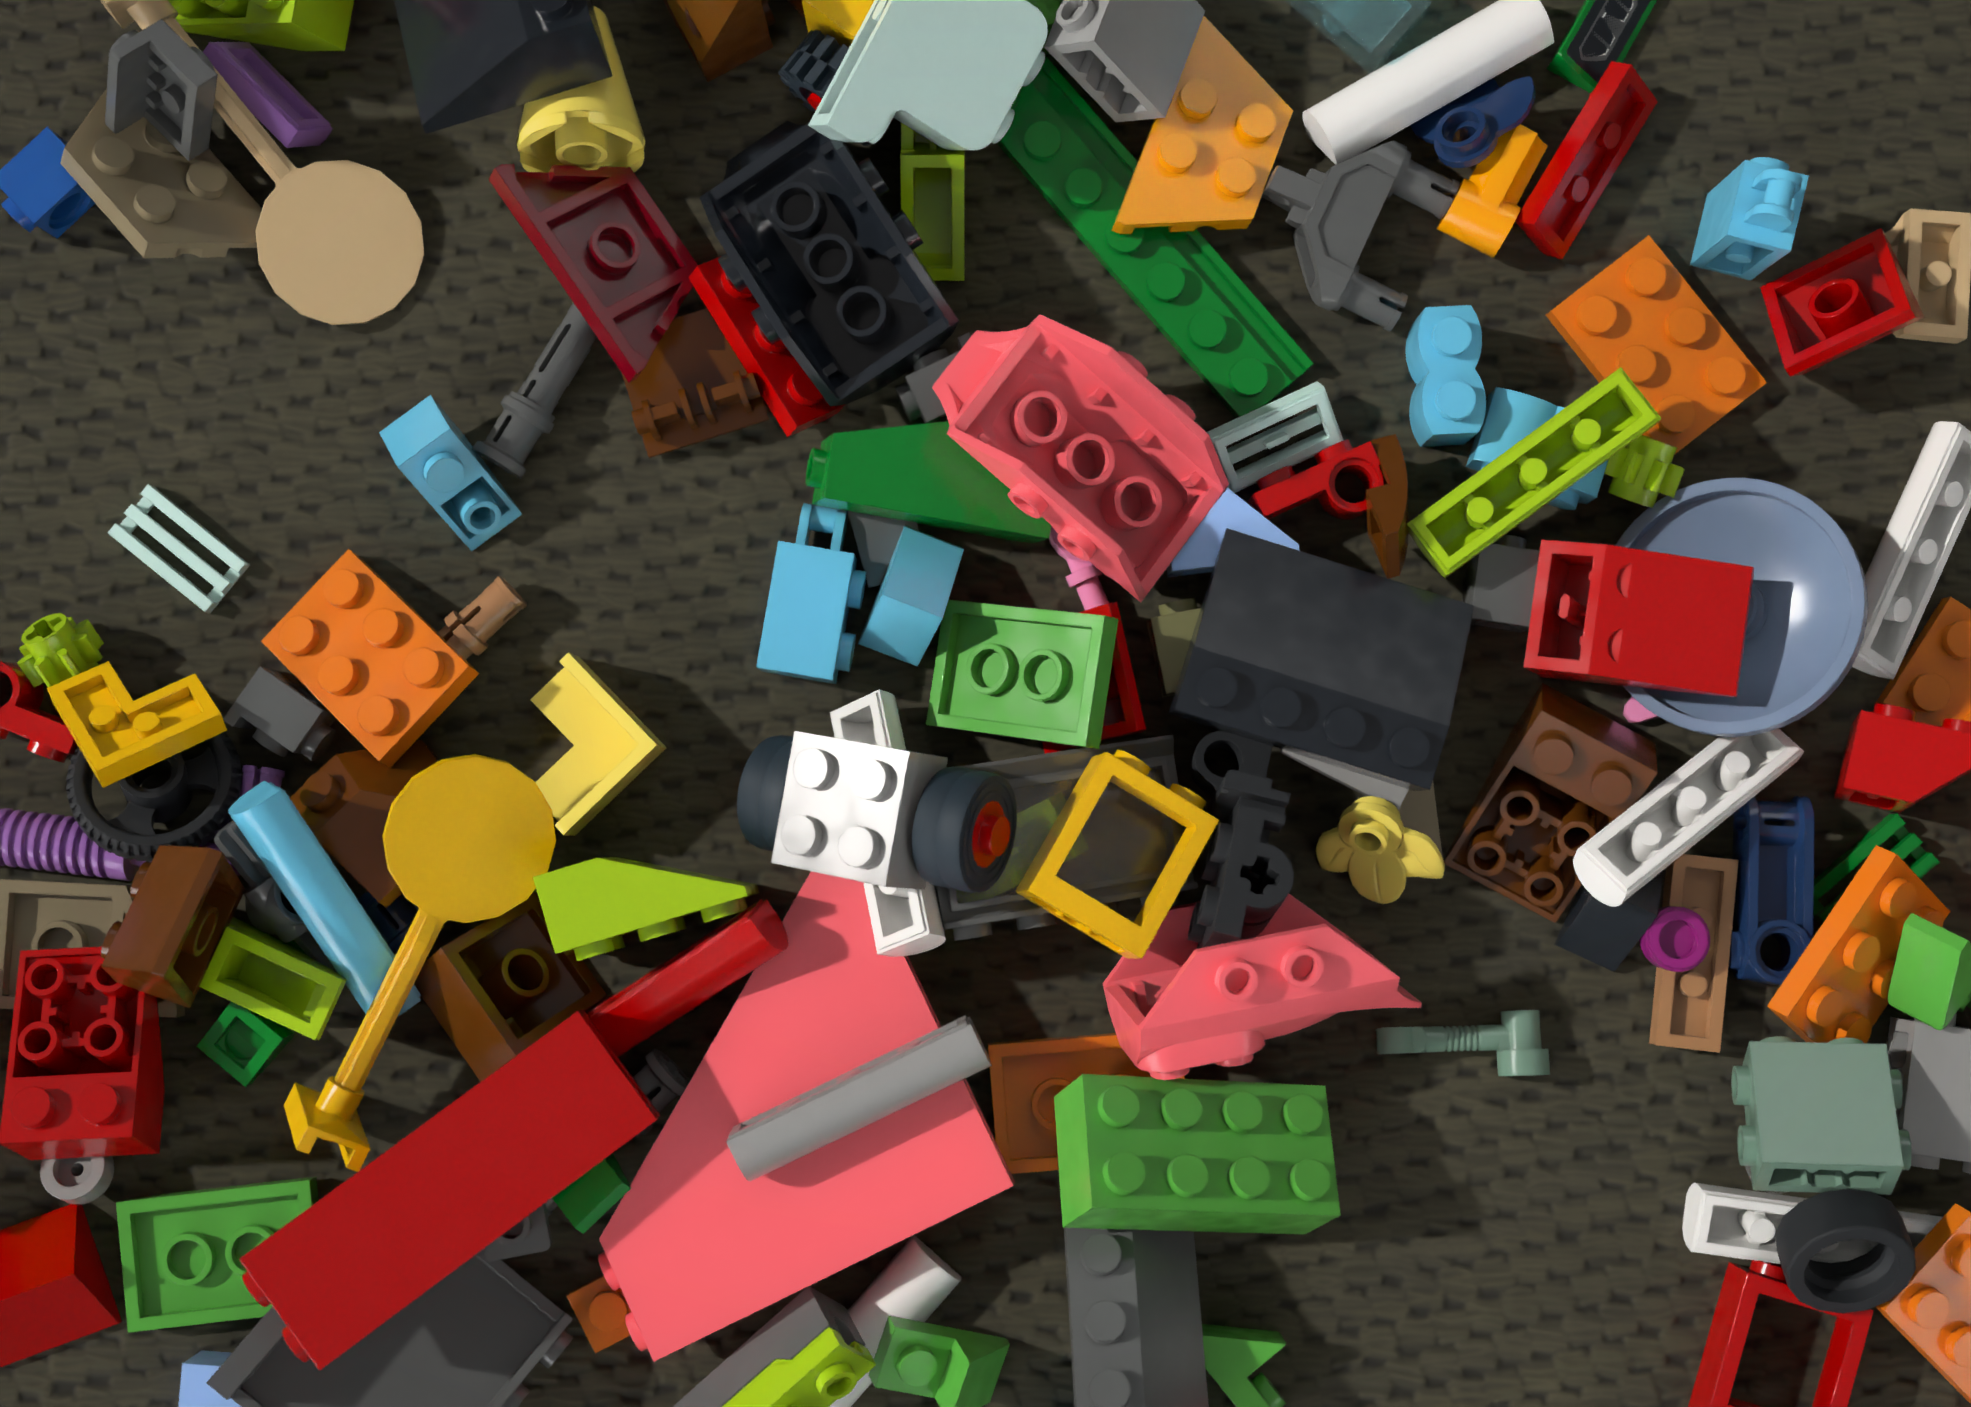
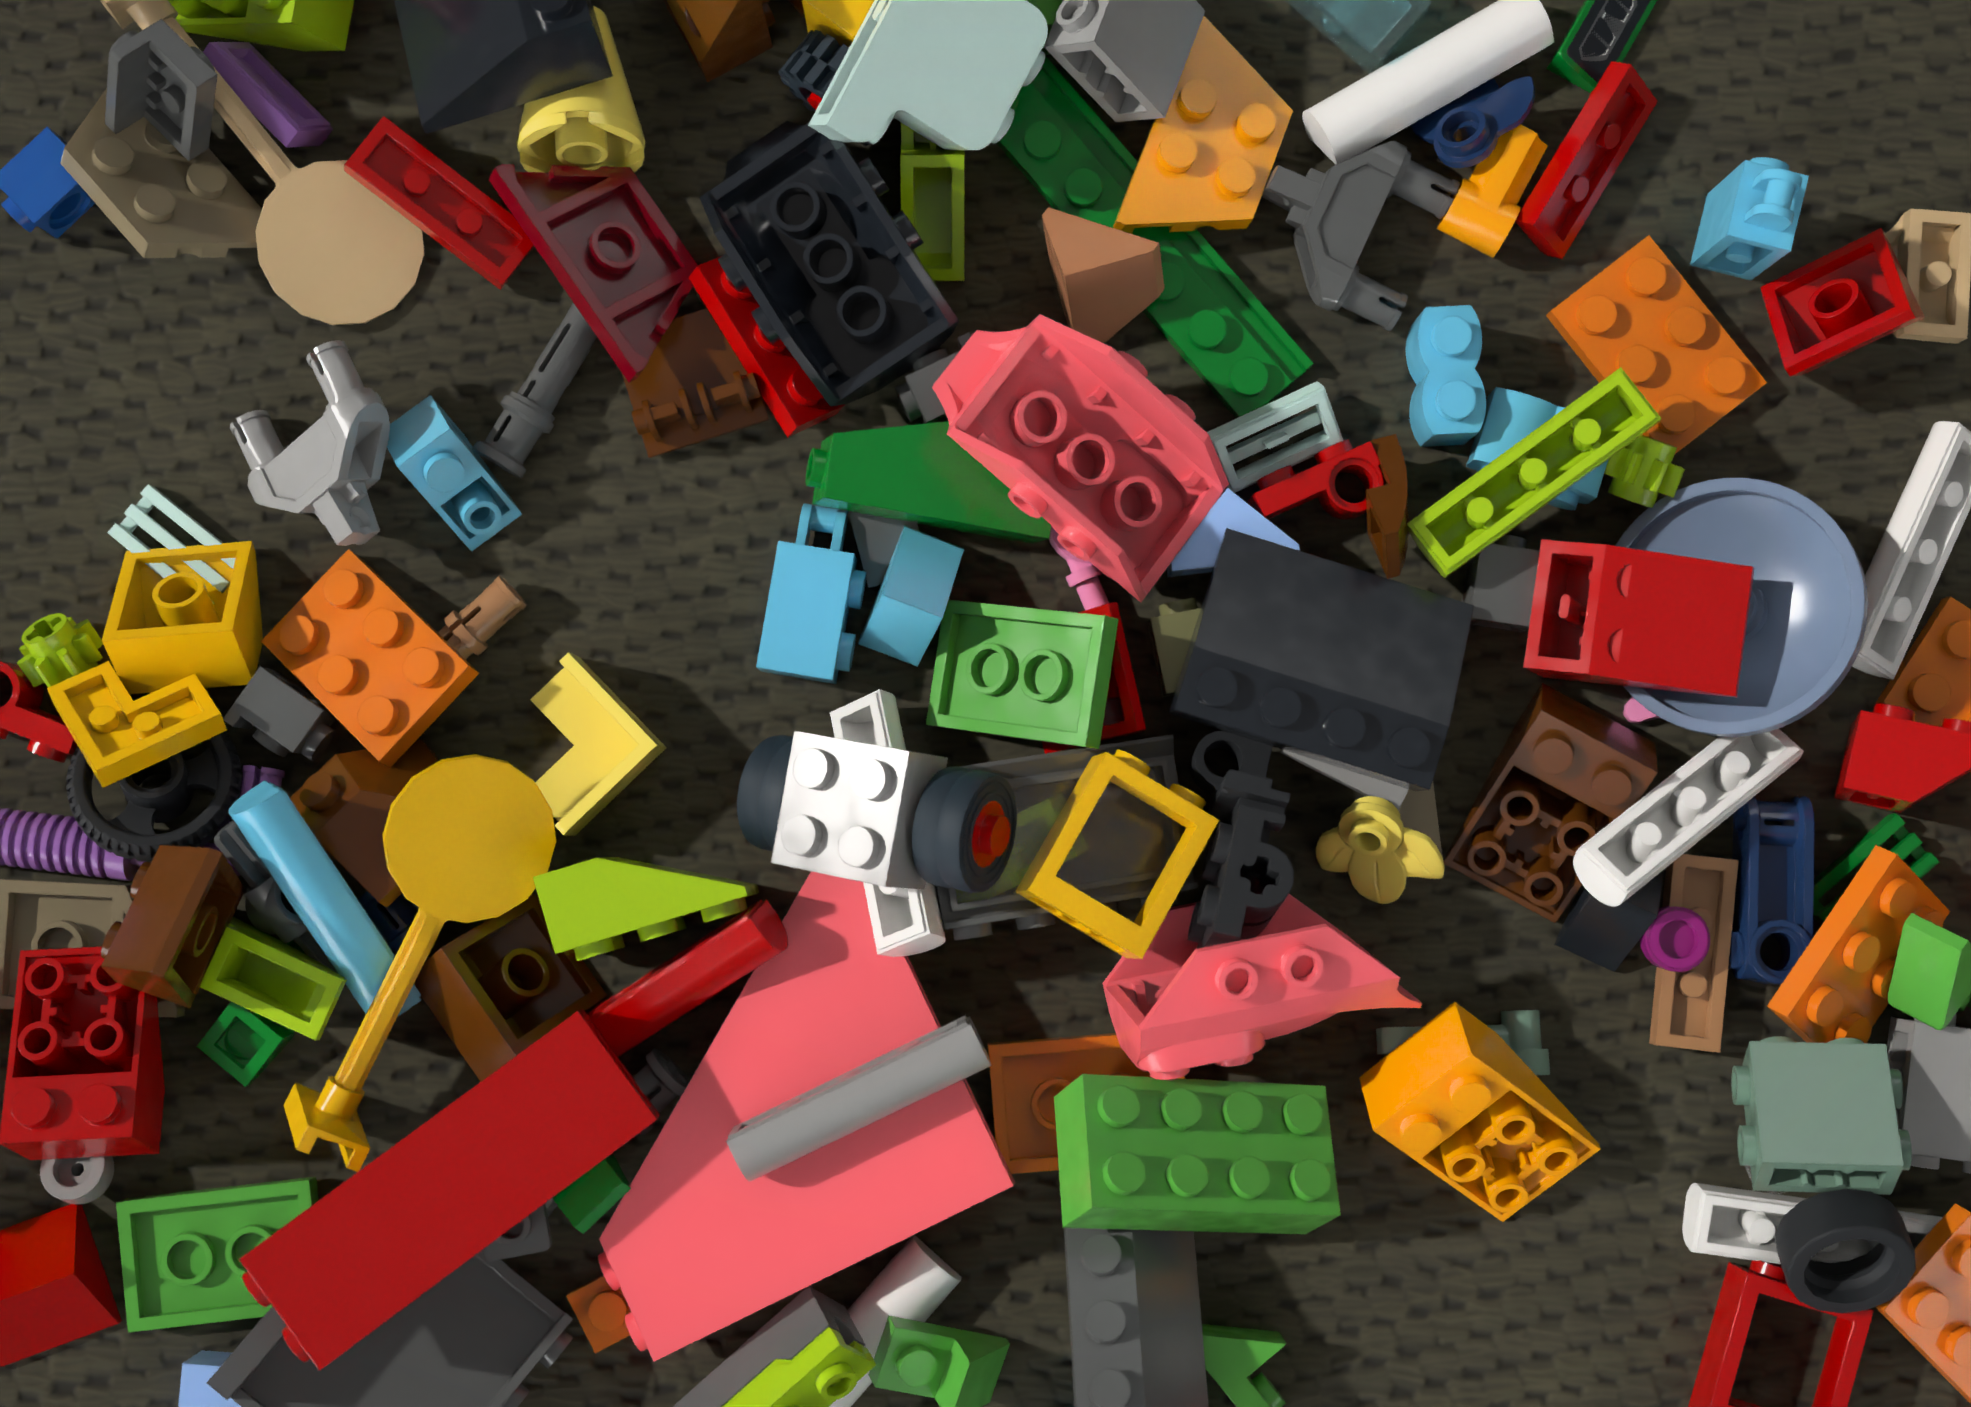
none -> yellow slope [102,541,263,694]
none -> light grey connector [230,340,390,546]
none -> red plate [344,116,535,290]
none -> nougat slope [1042,207,1165,343]
none -> light orange slope [1359,1002,1601,1222]

